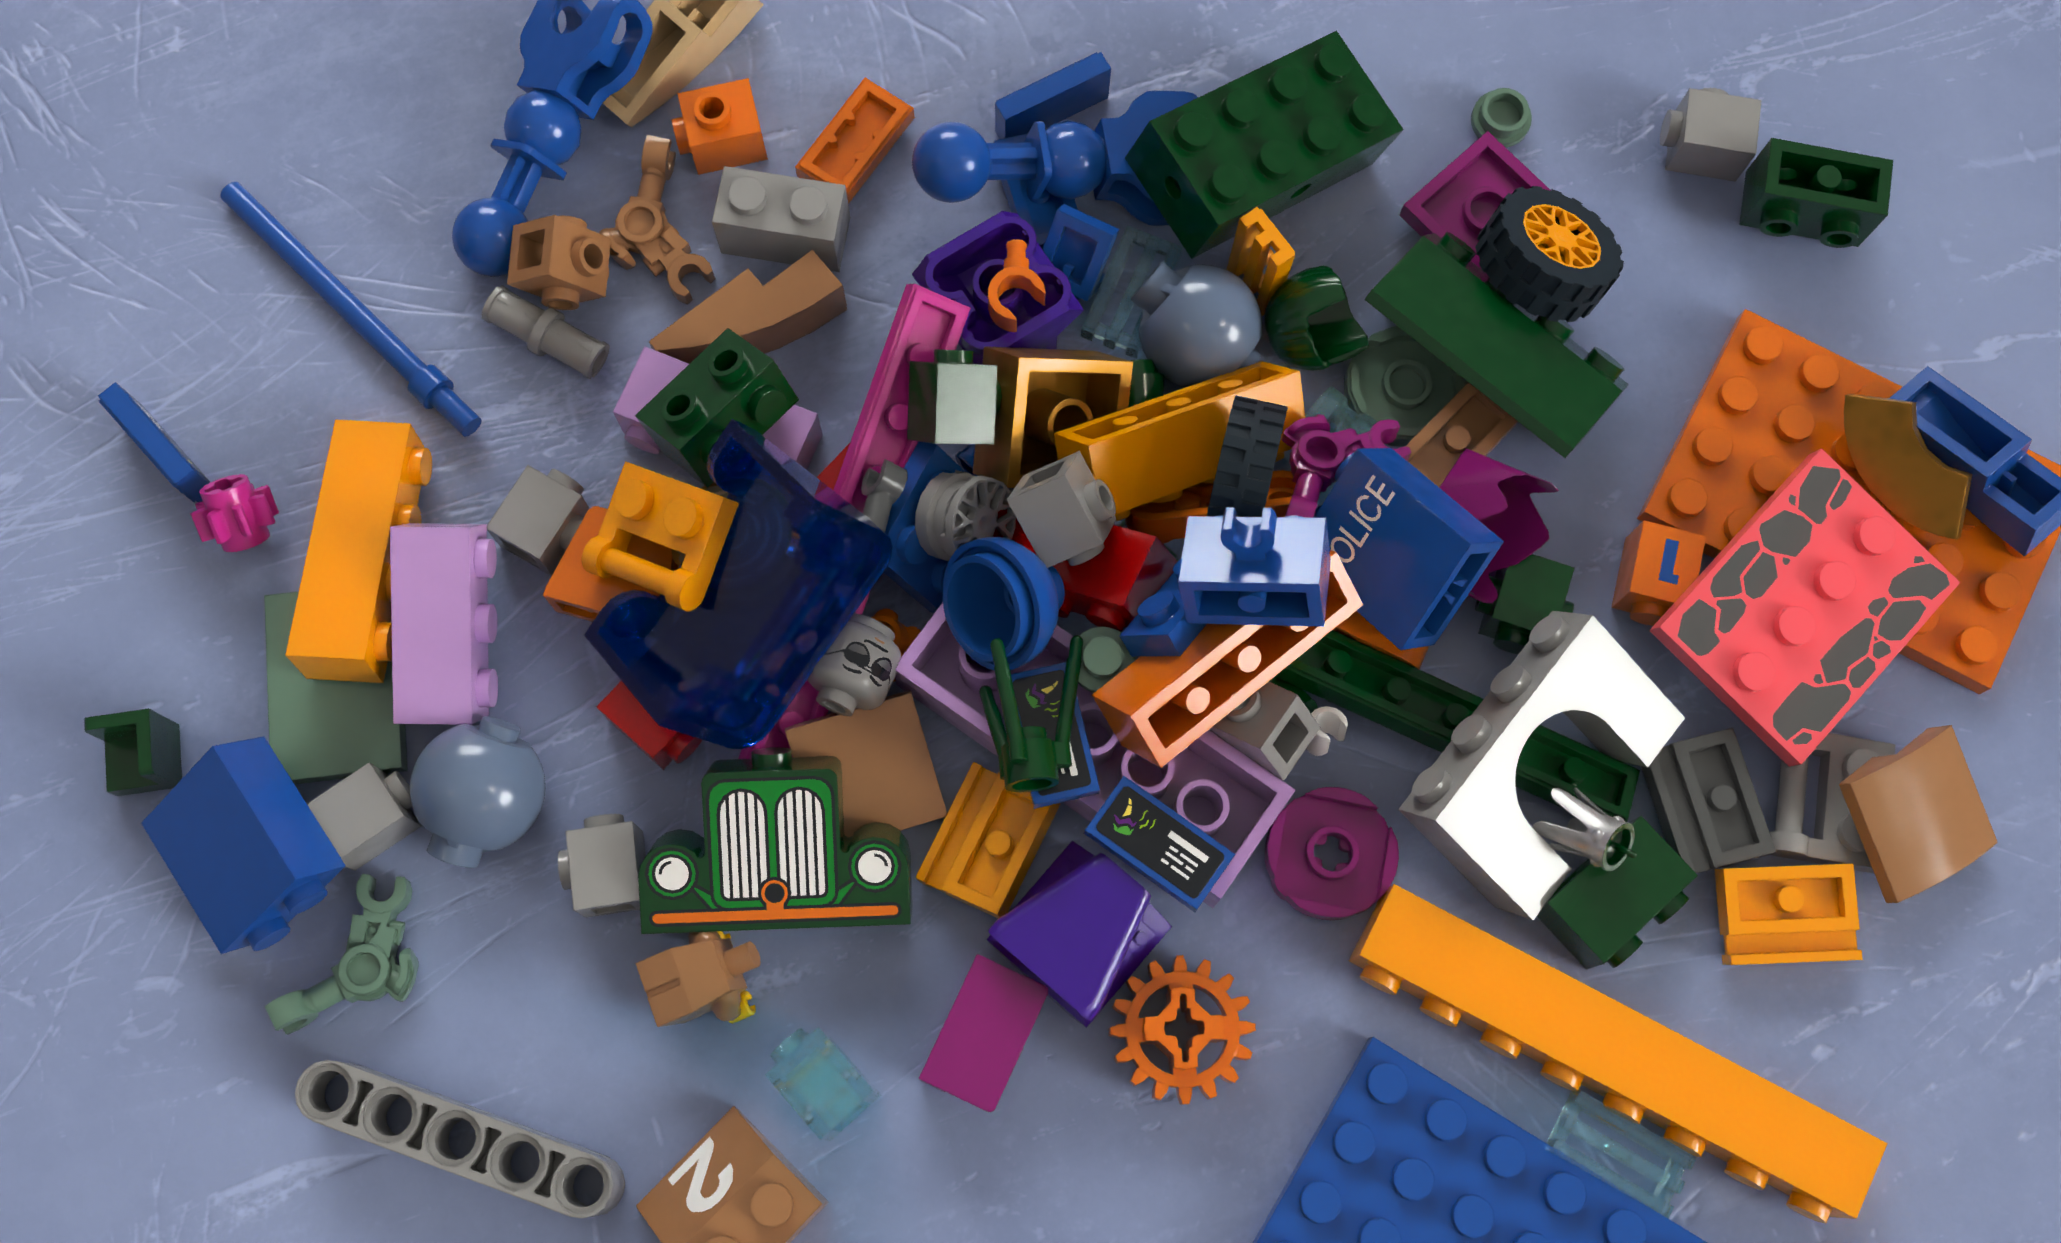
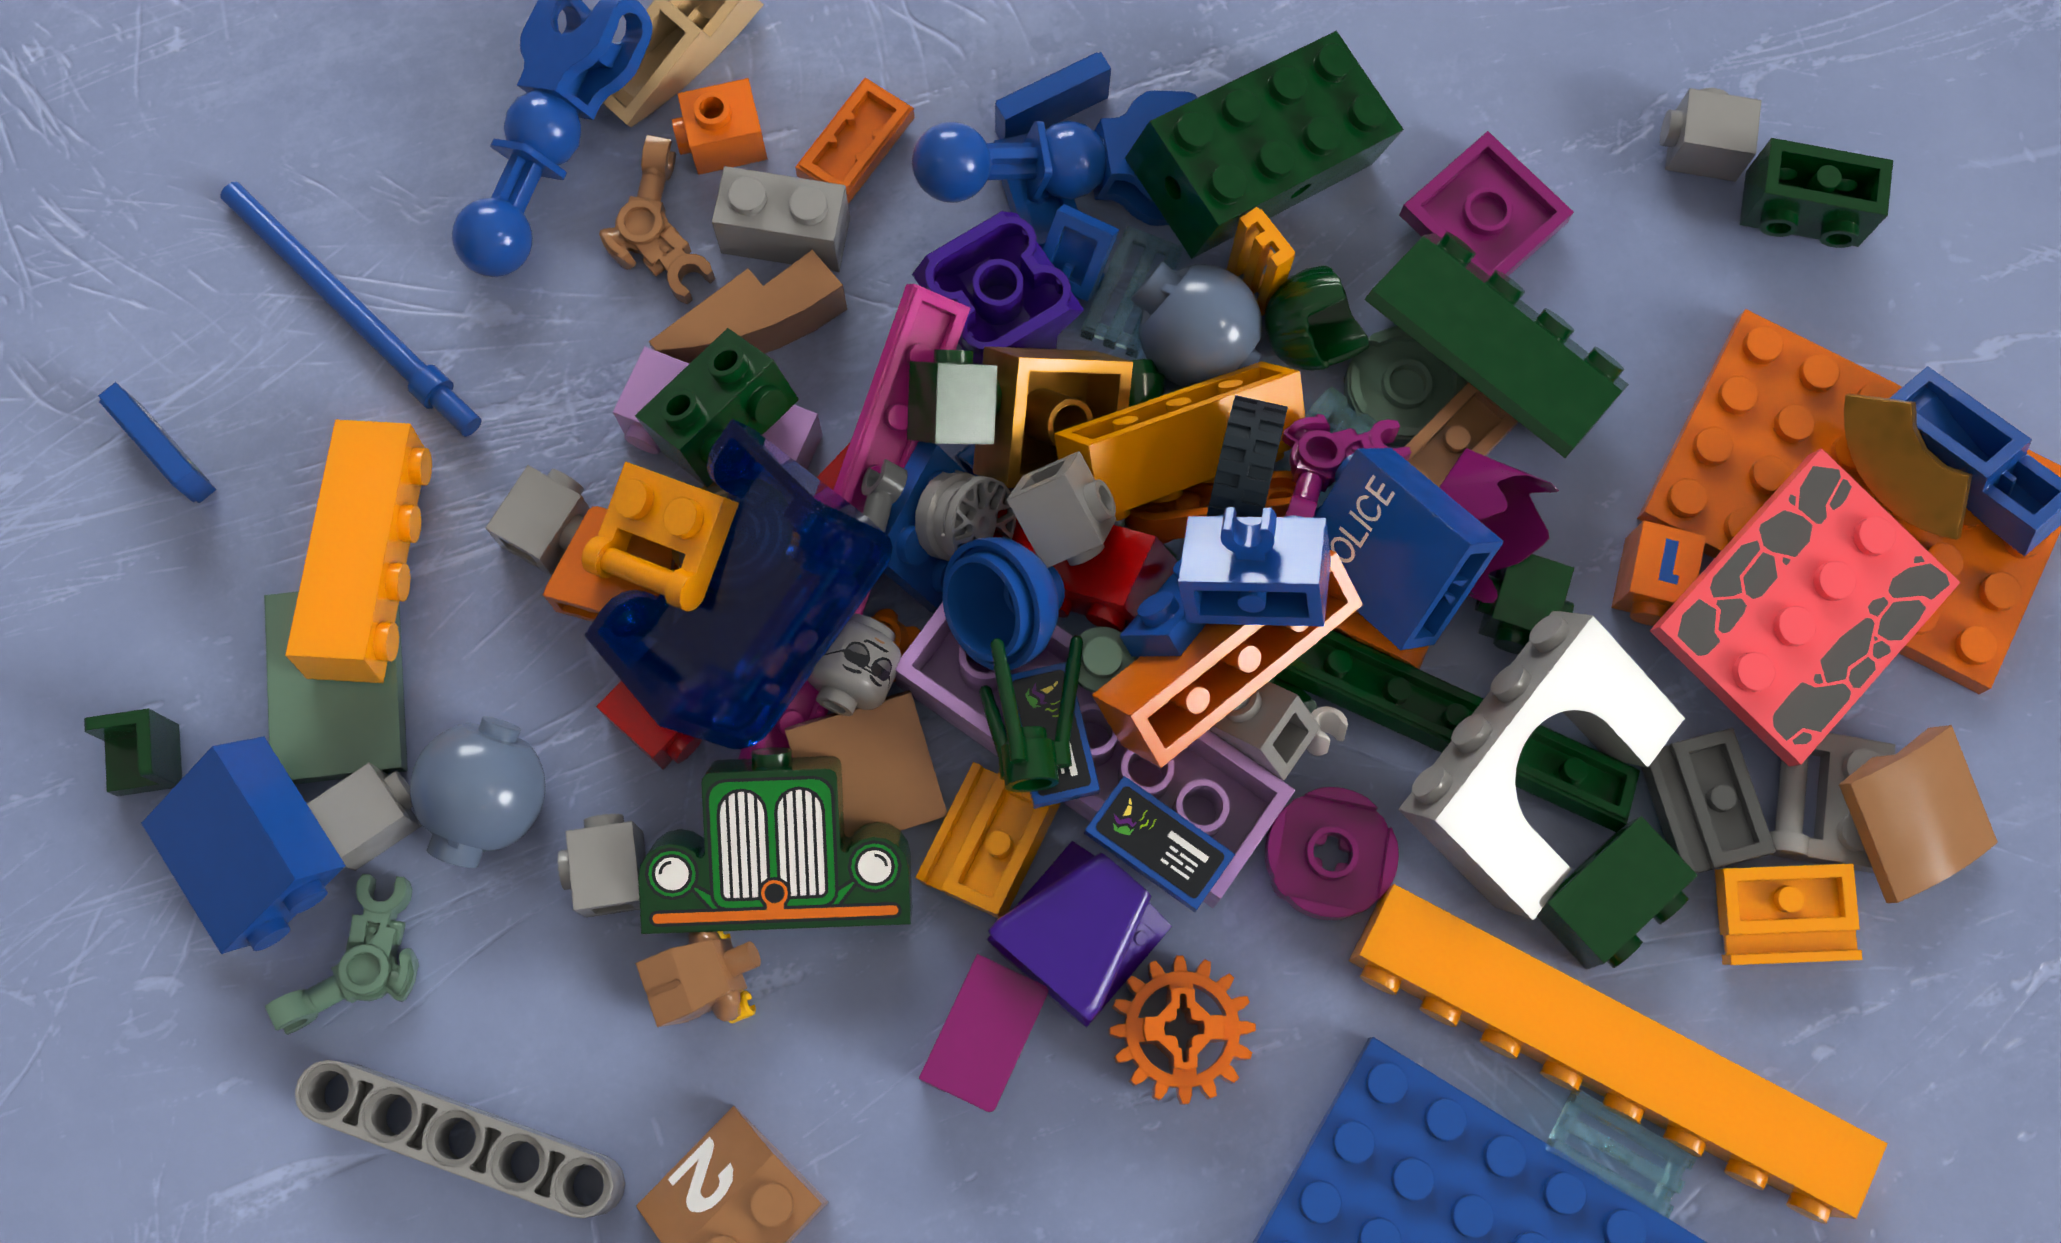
dark pink gear [190,474,279,552] -> none
lavender brick [390,523,498,725] -> none
light grey pin [482,285,610,379] -> none
medium nougat brick [507,215,611,310] -> none
clear light blue brick [765,1027,881,1141] -> none
orange piece [988,239,1046,332] -> none
sand green plate [1471,88,1532,148] -> none
black wheel [1475,186,1624,322] -> none
flat silver piece [1532,787,1637,871] -> none

